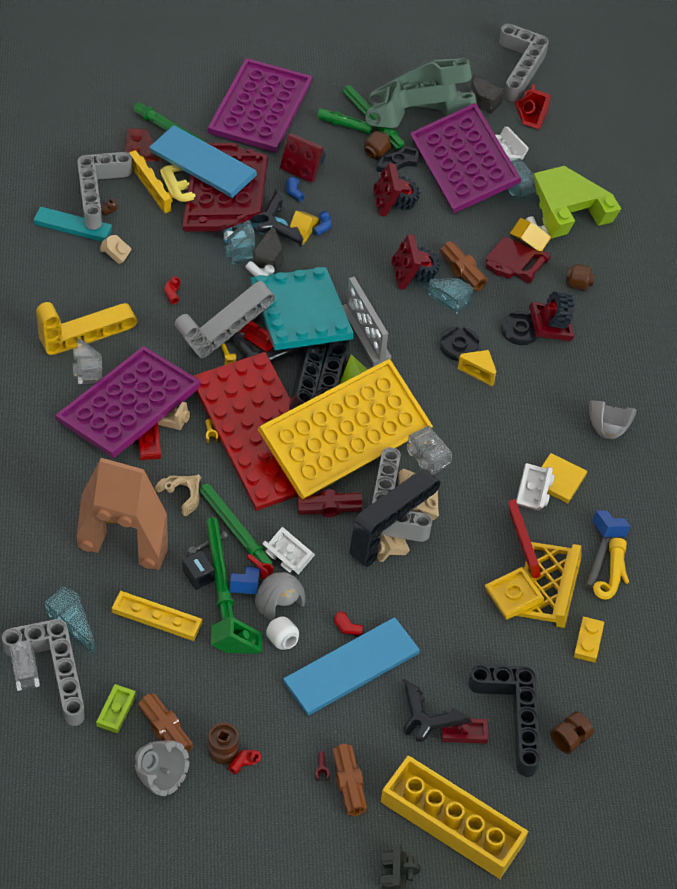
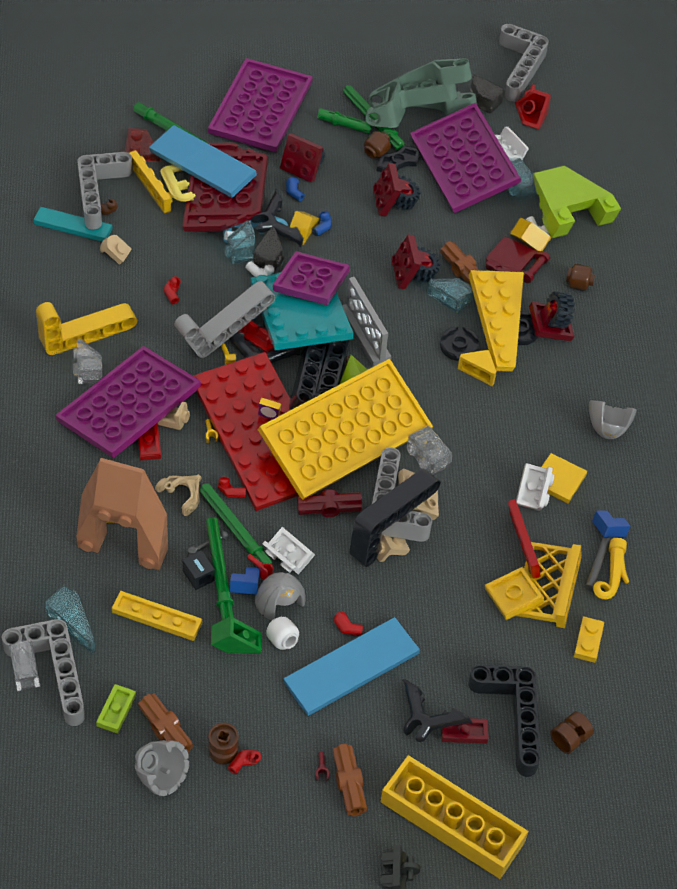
none -> red arm [217,477,246,498]
none -> tile [258,398,281,419]
none -> magenta plate [273,251,350,305]
none -> yellow wing [468,270,524,371]

